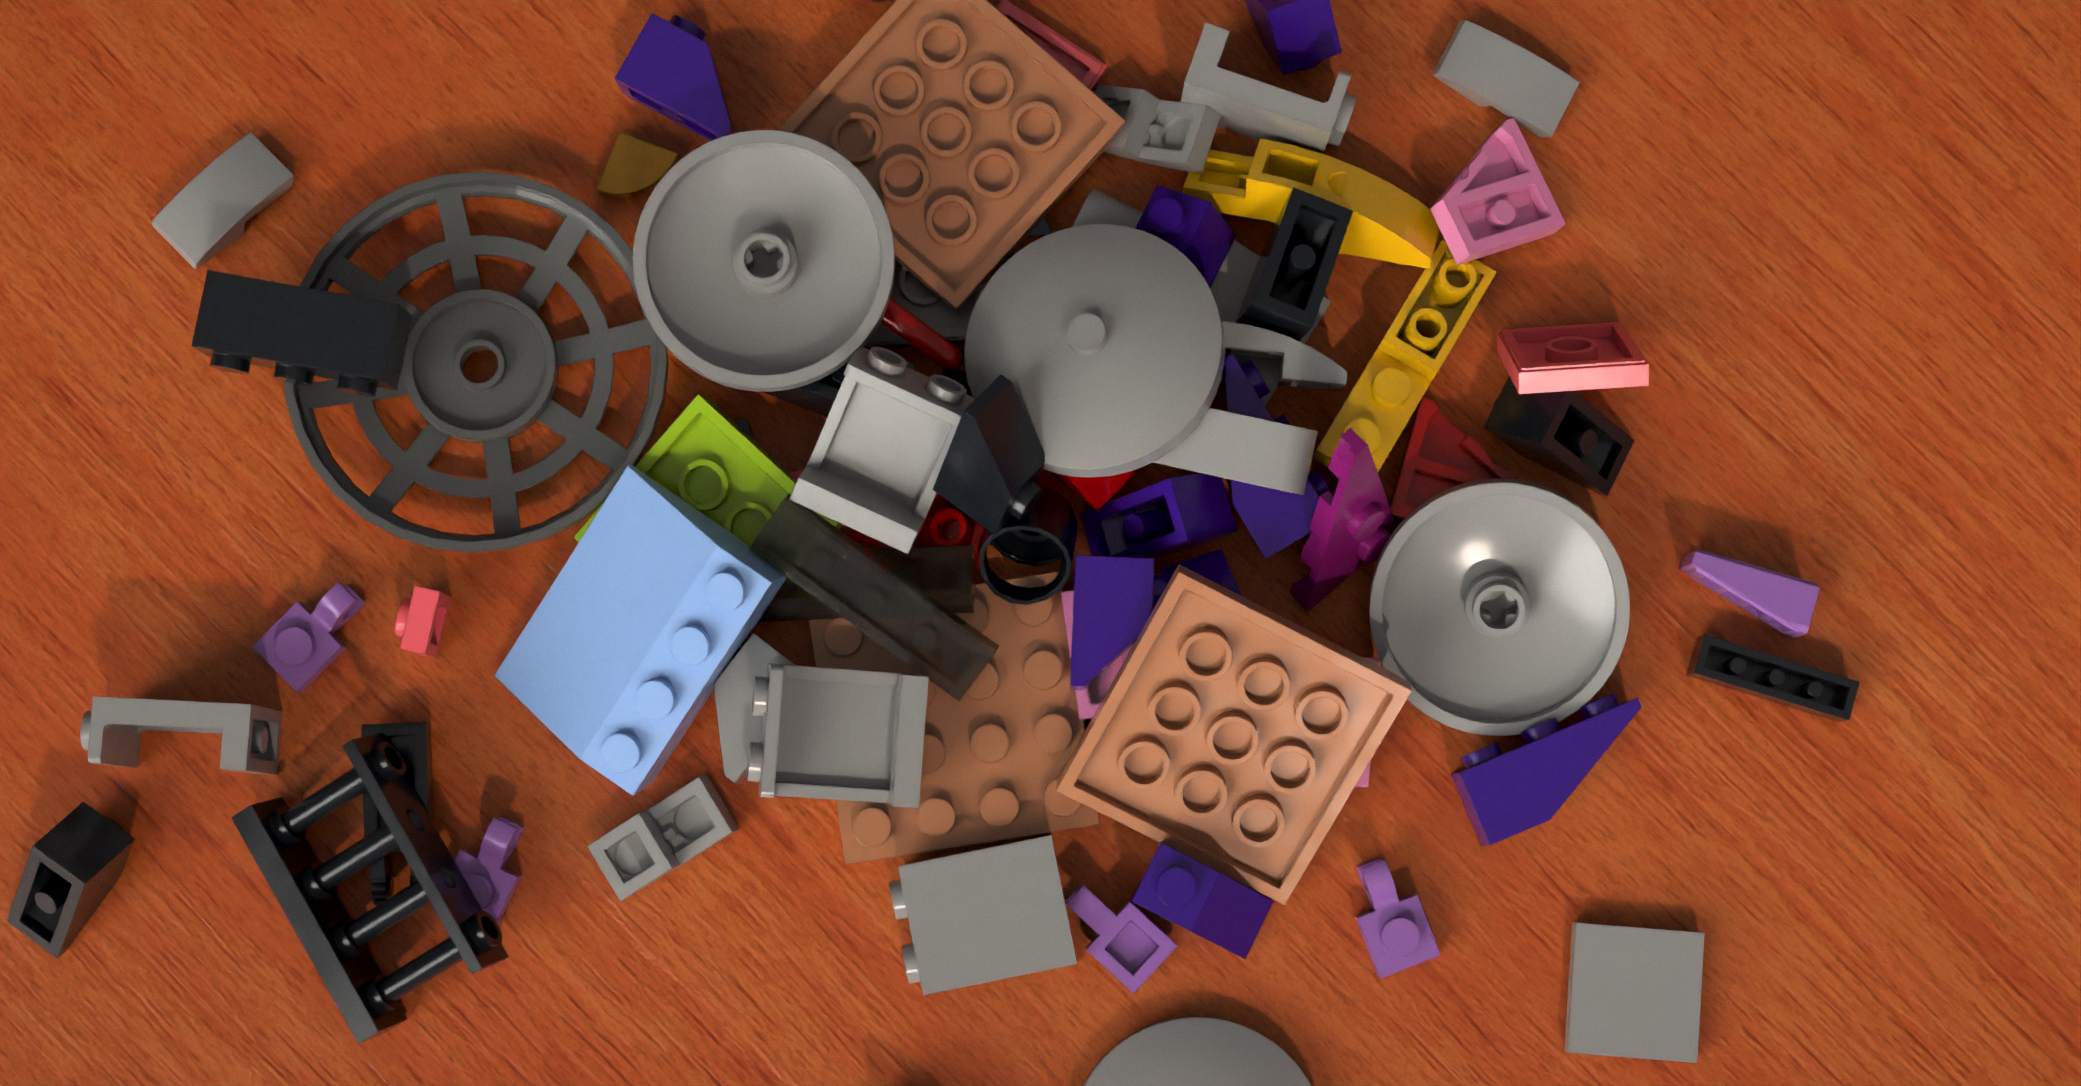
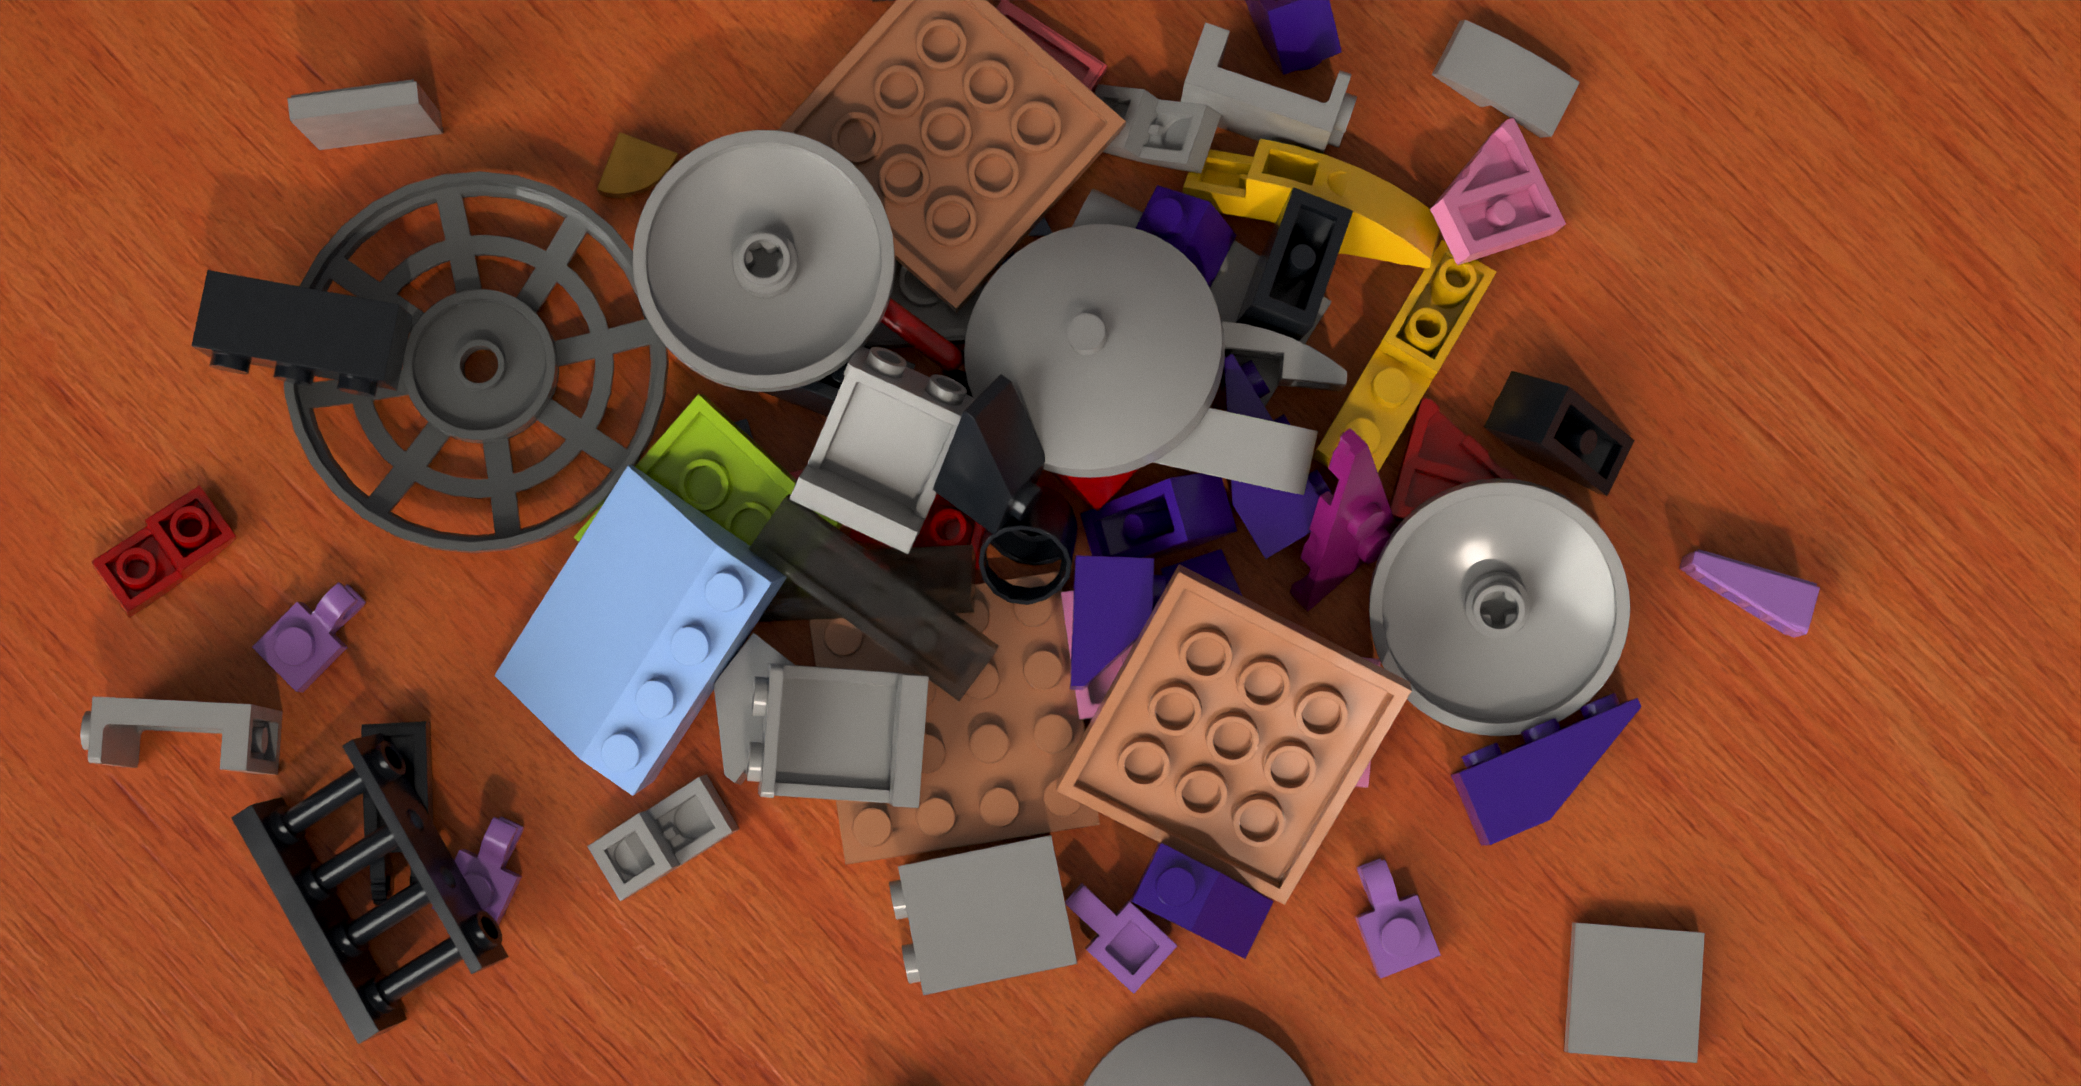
black slope [7,802,135,959] -> none
light grey slope [152,132,294,270] -> none
coral plate [395,586,452,659] -> none
dark purple slope [615,13,735,141] -> none
coral tile [1497,322,1649,394] -> none
black piece [1686,635,1860,722] -> none
none -> red slope [91,485,237,618]
none -> light grey tile [287,79,443,150]

